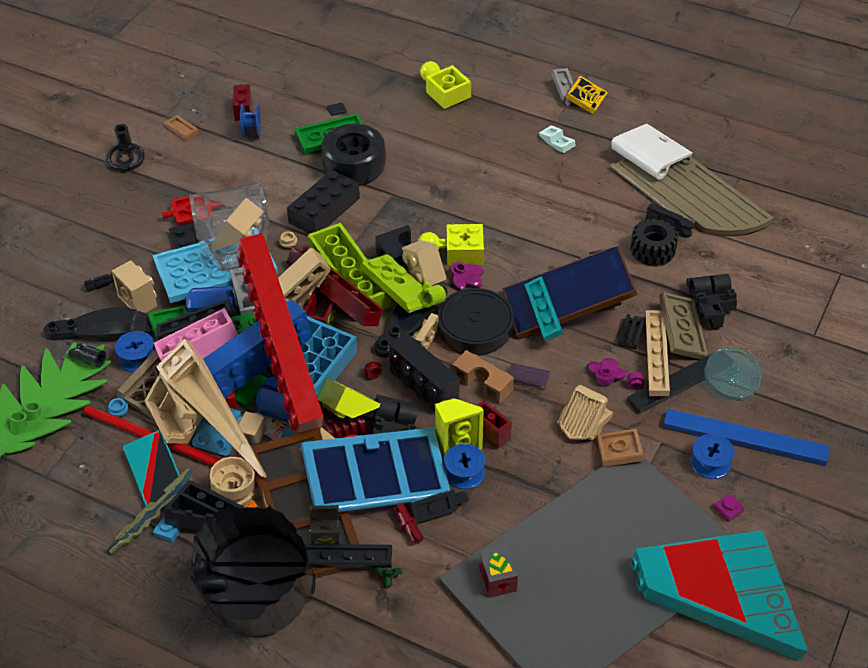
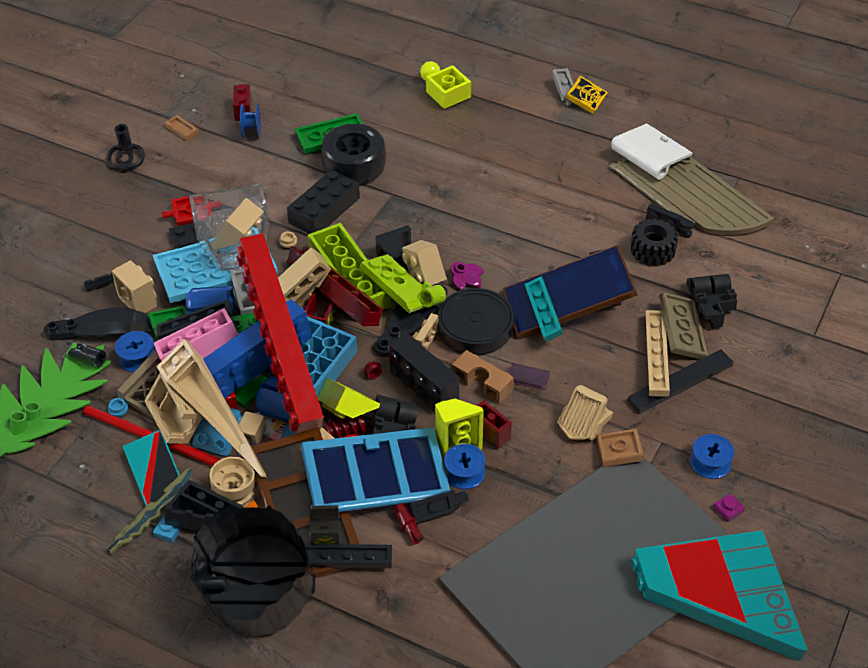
black piece [327,102,347,116] -> none
dark green plant [374,567,403,586] -> none
neon yellow brick [418,224,484,265] -> none
piece [479,544,518,598] -> none
light aqua slope [539,125,576,153] -> none
magenta plate [589,358,627,385] -> none
black tile [618,314,646,349] -> none
magenta plate [626,372,645,390] -> none
blue tile [663,409,830,466] -> none
clear light blue piece [704,348,762,401] -> none

